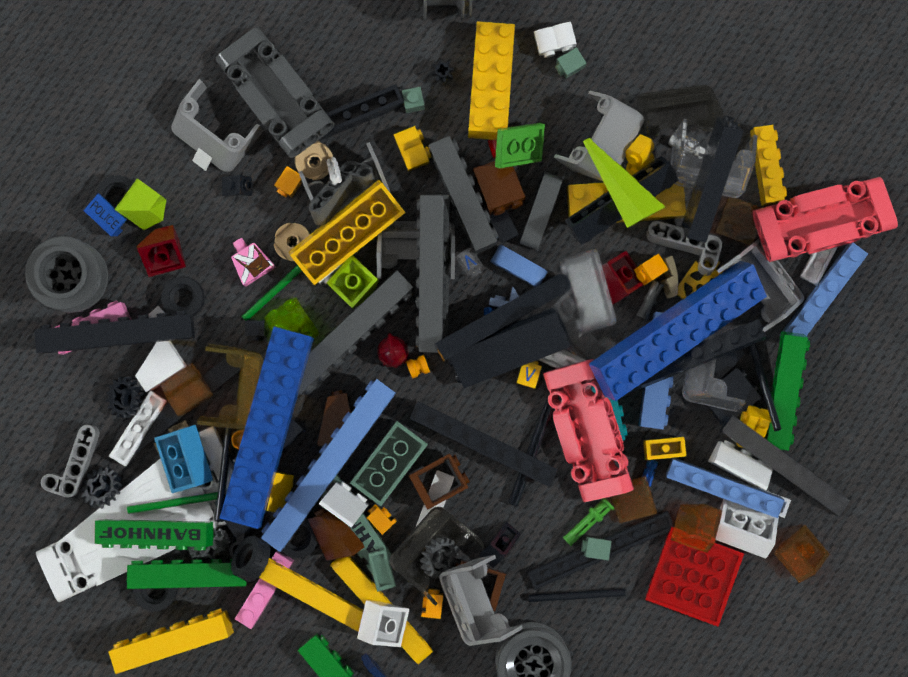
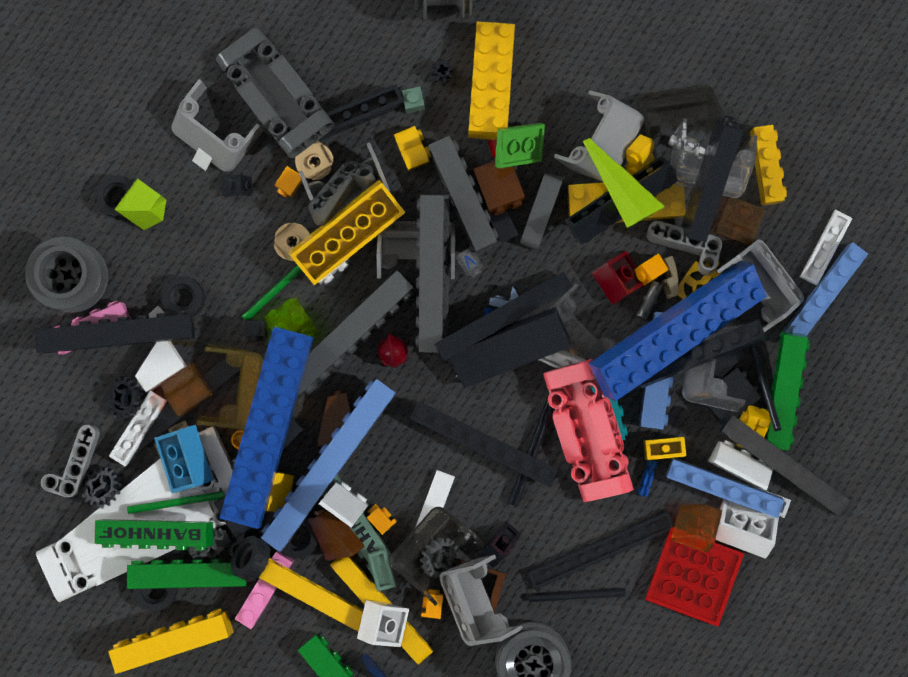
blue panel [83,193,127,237] -> none
dark red slope [137,225,186,277] -> none
black piece [214,425,233,522] -> none
torso [231,238,276,287] -> none
white axle [326,157,342,185] -> none
lime slope [327,255,379,309] -> none
sand green brick [350,421,428,506] -> none
light orange wheel [406,354,430,379] -> none
reddish brown window [409,453,470,510] -> none
medium blue beam [490,245,548,287] -> none
yellow brick [516,361,542,389] -> none
white brick [534,22,577,58] -> none
sand green brick [555,47,587,79] -> none
clear windscreen [560,248,616,337] -> none
bright green pin [563,498,615,546] -> none
sand green brick [581,536,611,560] -> none
clear orange tile [612,476,657,523] -> none
coral panel [752,177,898,262] -> none
clear orange slope [774,525,830,583] -> none

